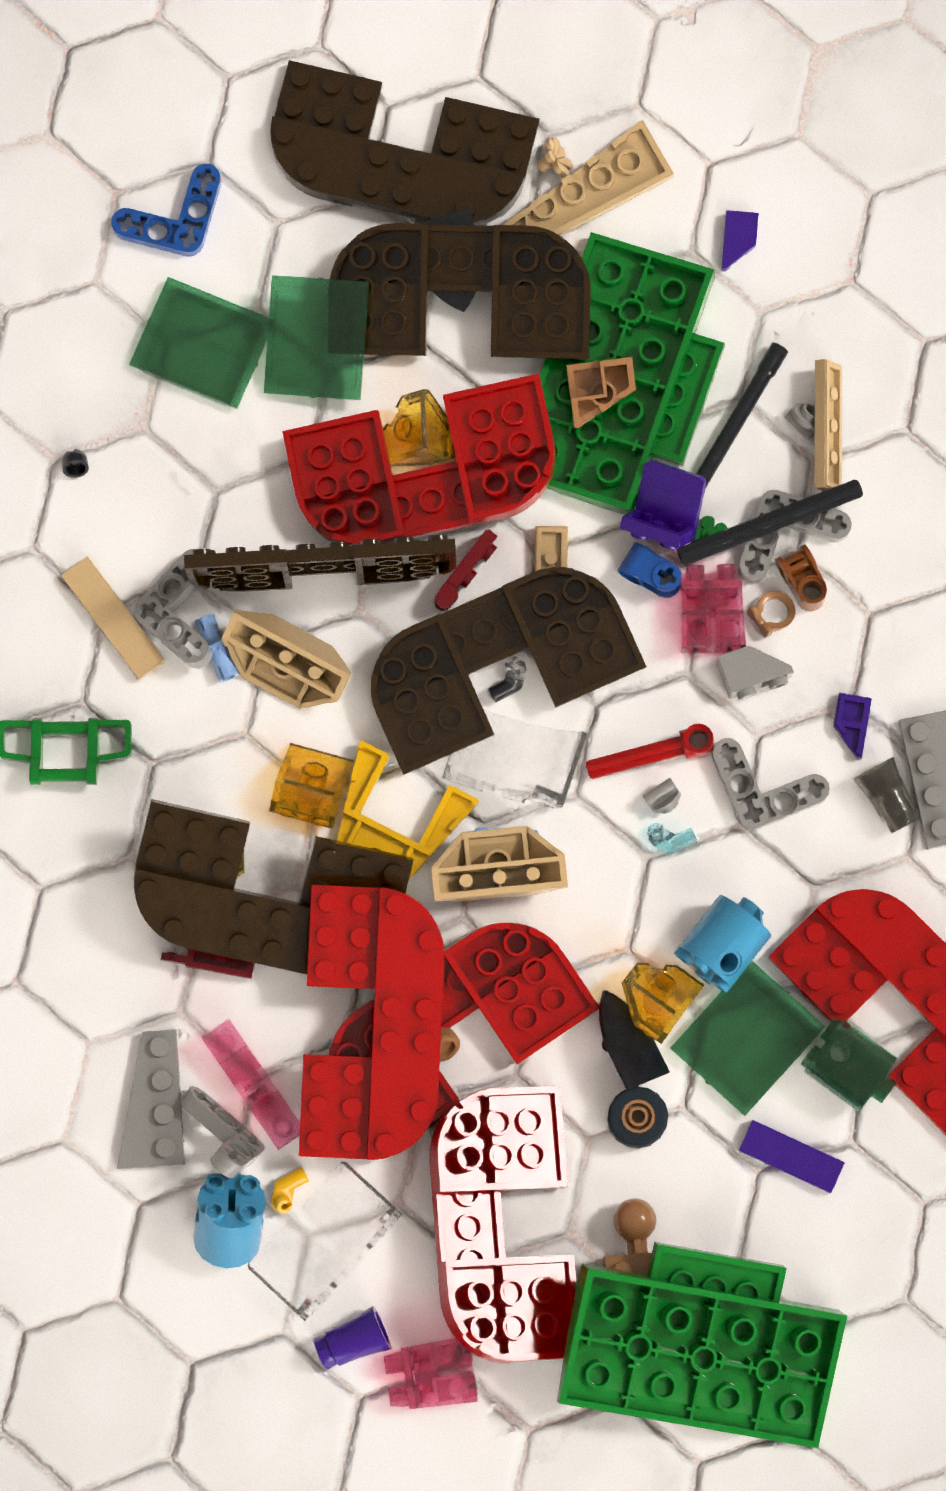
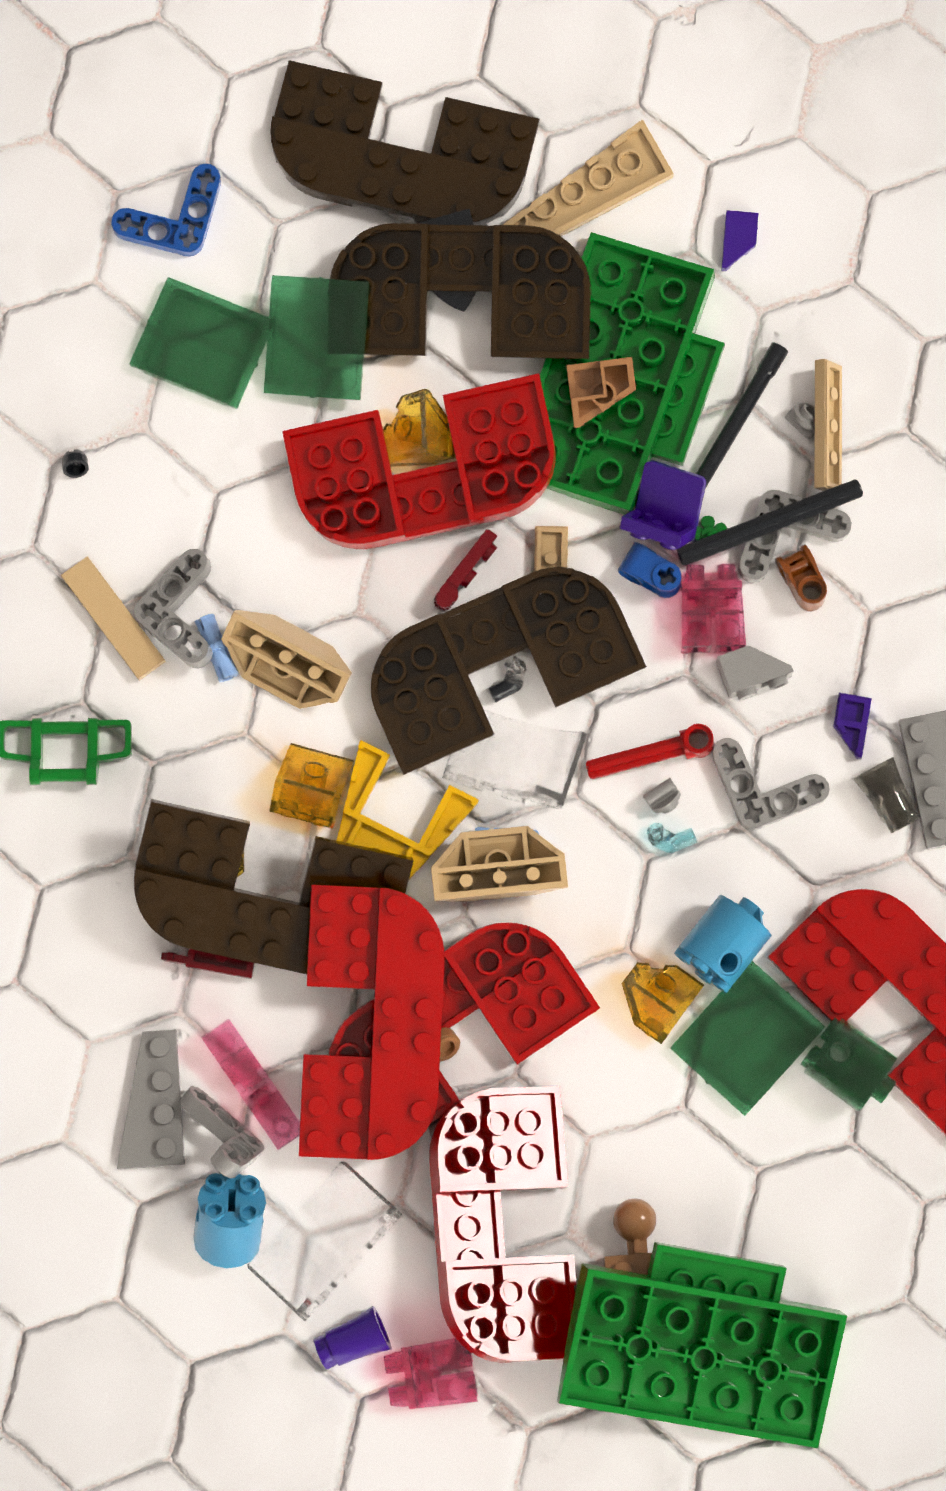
dark brown plate [184,535,456,592] -> none
yellow arm [271,1166,309,1214] -> none
tan plant [536,137,573,178] -> none
black shield [599,990,670,1091] -> none
black wheel [607,1086,669,1149] -> none
dark purple tile [738,1120,845,1194] -> none
medium nougat piece [747,591,796,638] -> none

